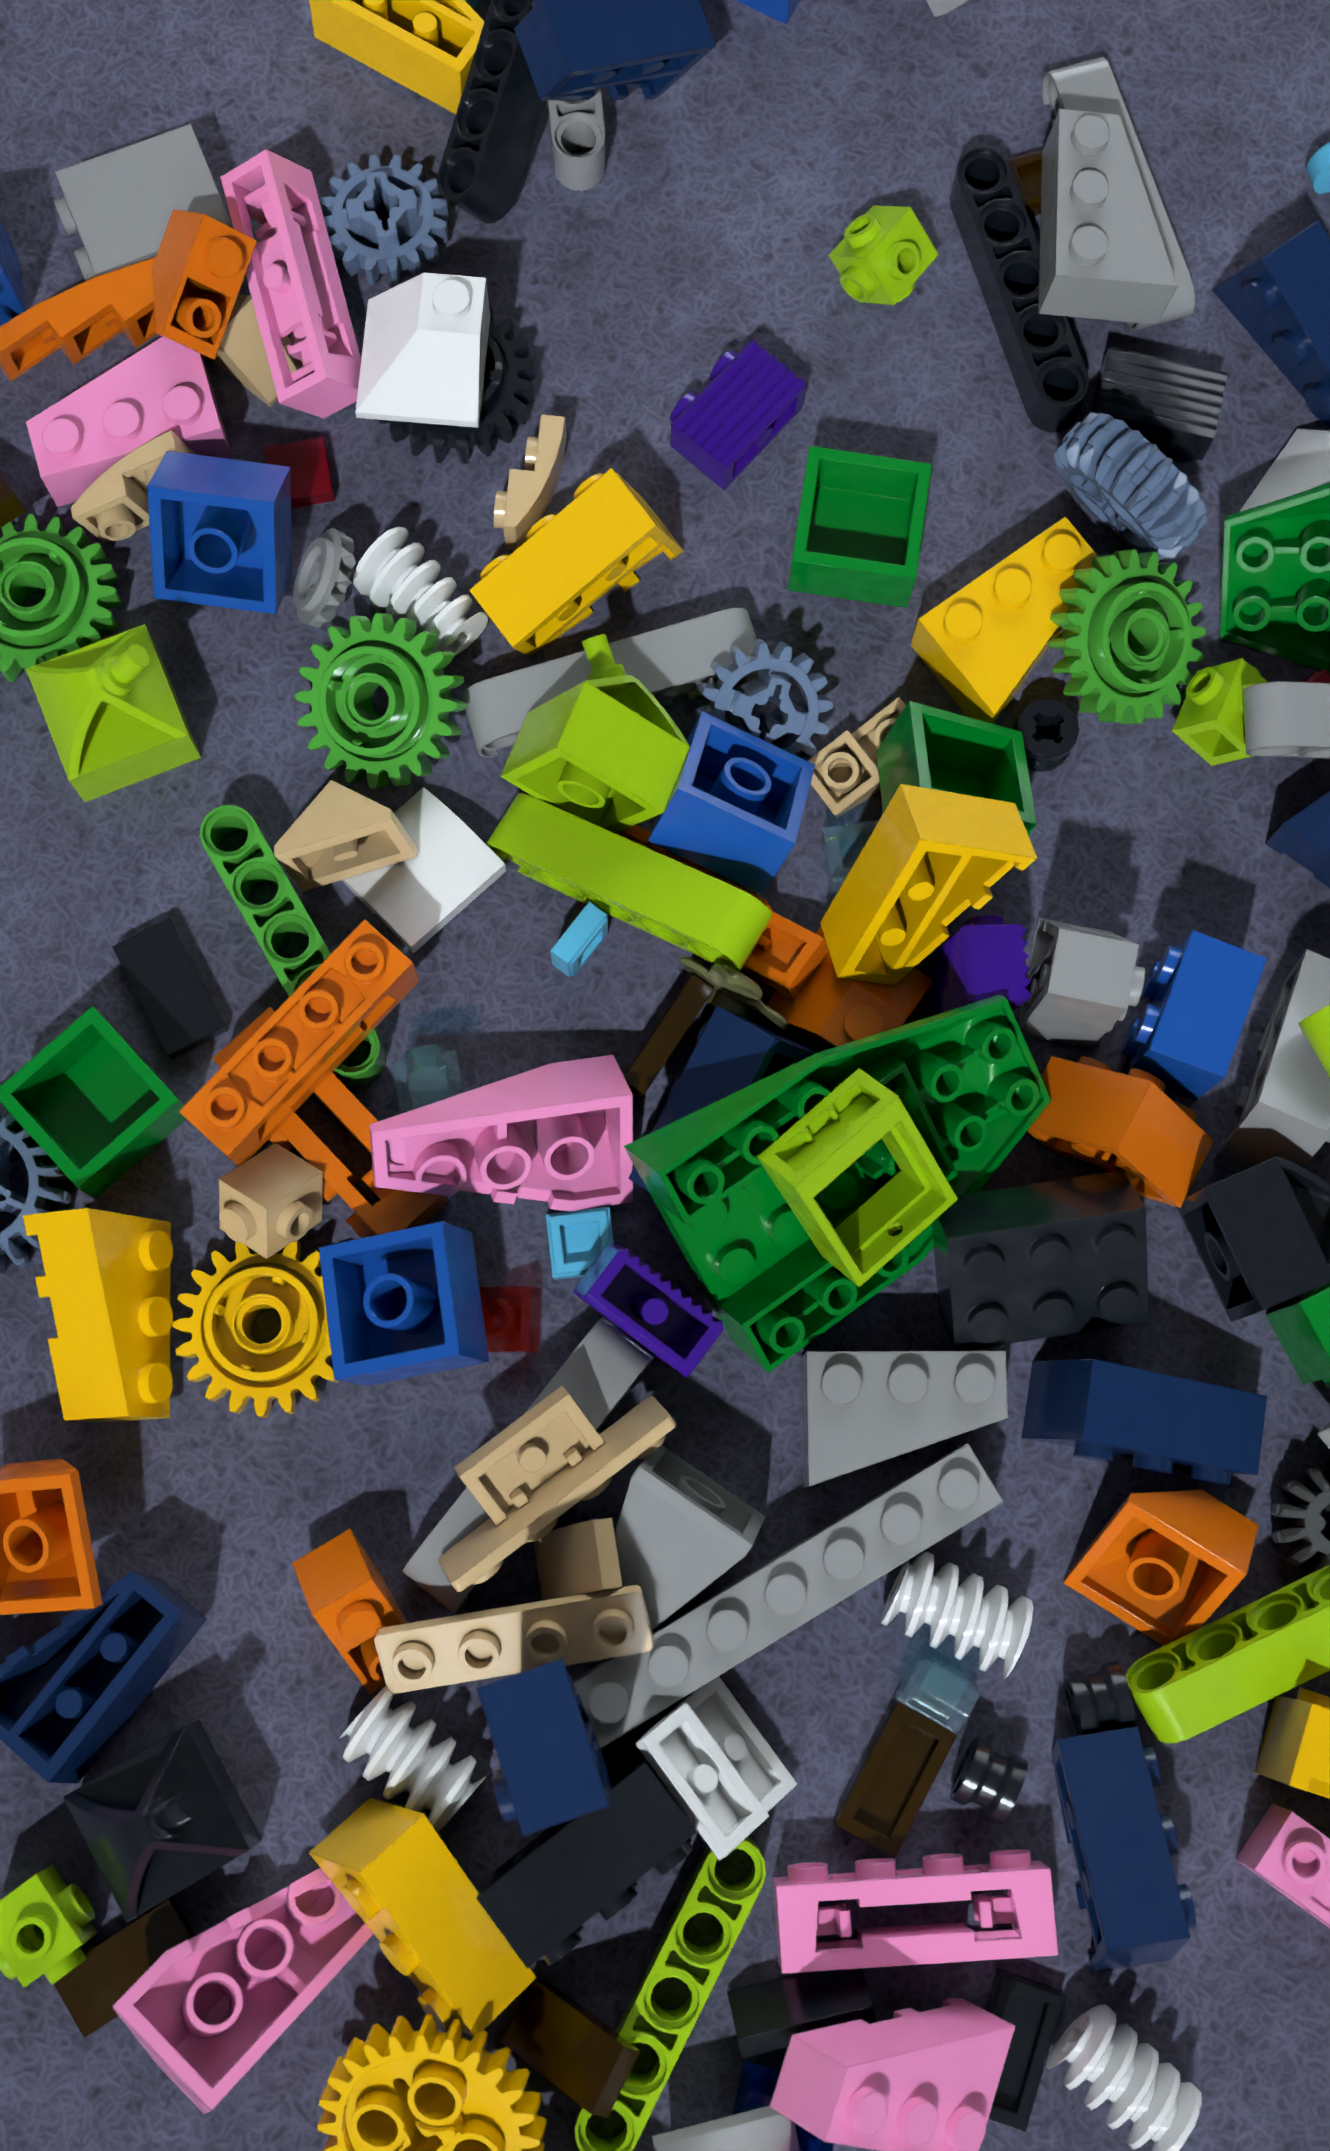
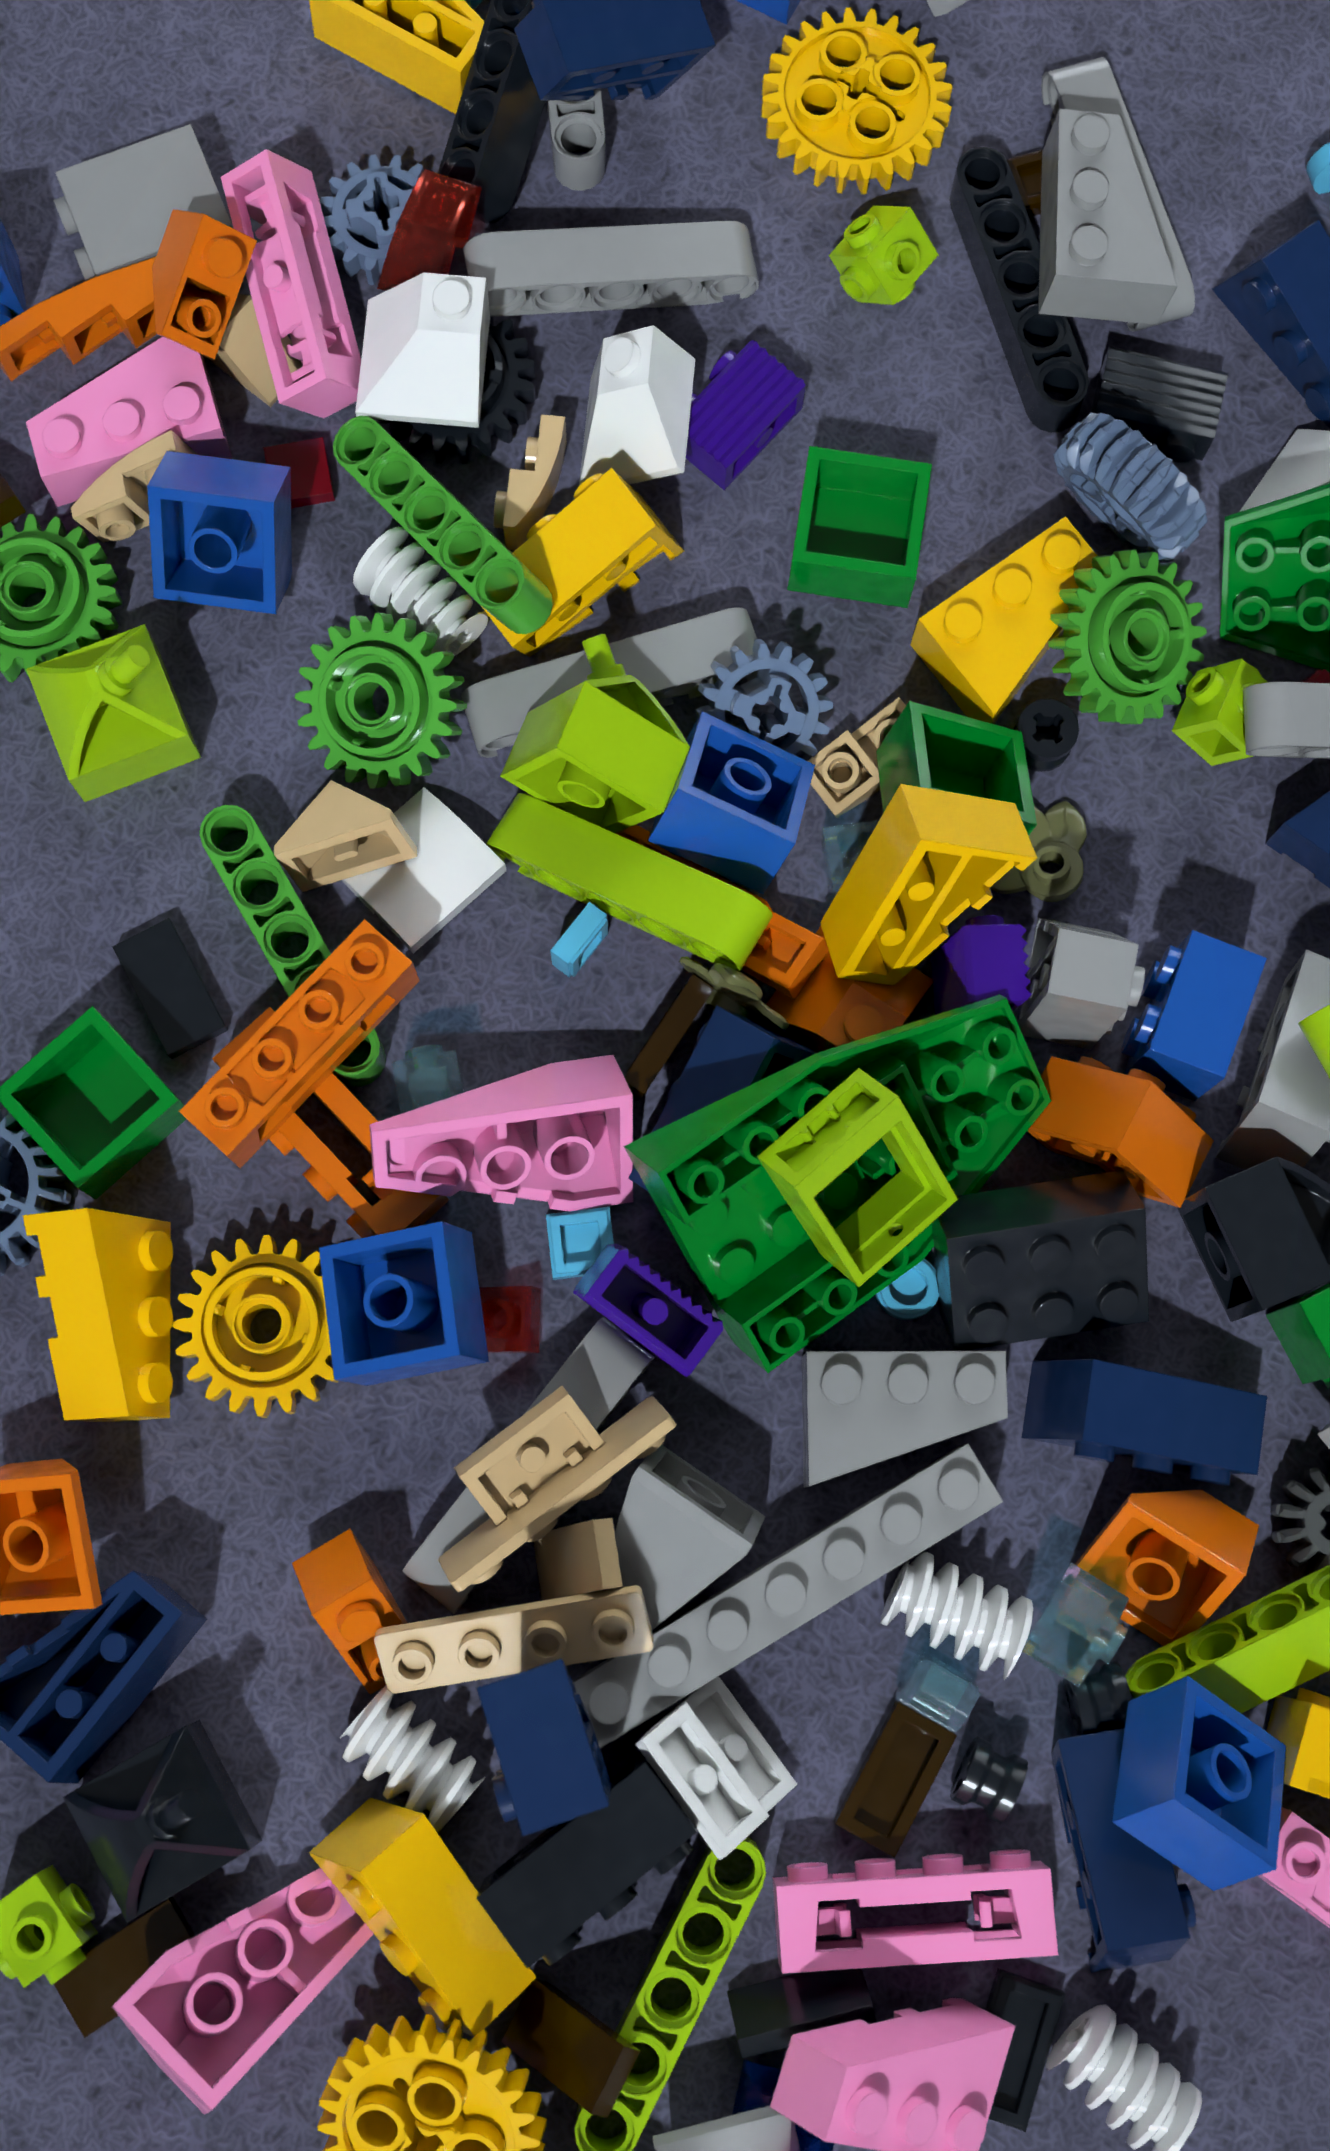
tan brick [219,1143,323,1259] -> none
light grey gear [293,528,356,629] -> none
none -> bright green beam [333,416,553,634]
none -> clear red slope [377,169,482,291]
none -> light grey beam [463,221,759,316]
none -> white slope [579,325,695,486]
none -> yellow gear [761,7,952,195]
none -> medium azure tile [875,1259,939,1320]
none -> olive plate [990,801,1087,902]
none -> clear light blue brick [1022,1562,1129,1687]
none -> blue brick [1112,1676,1286,1891]

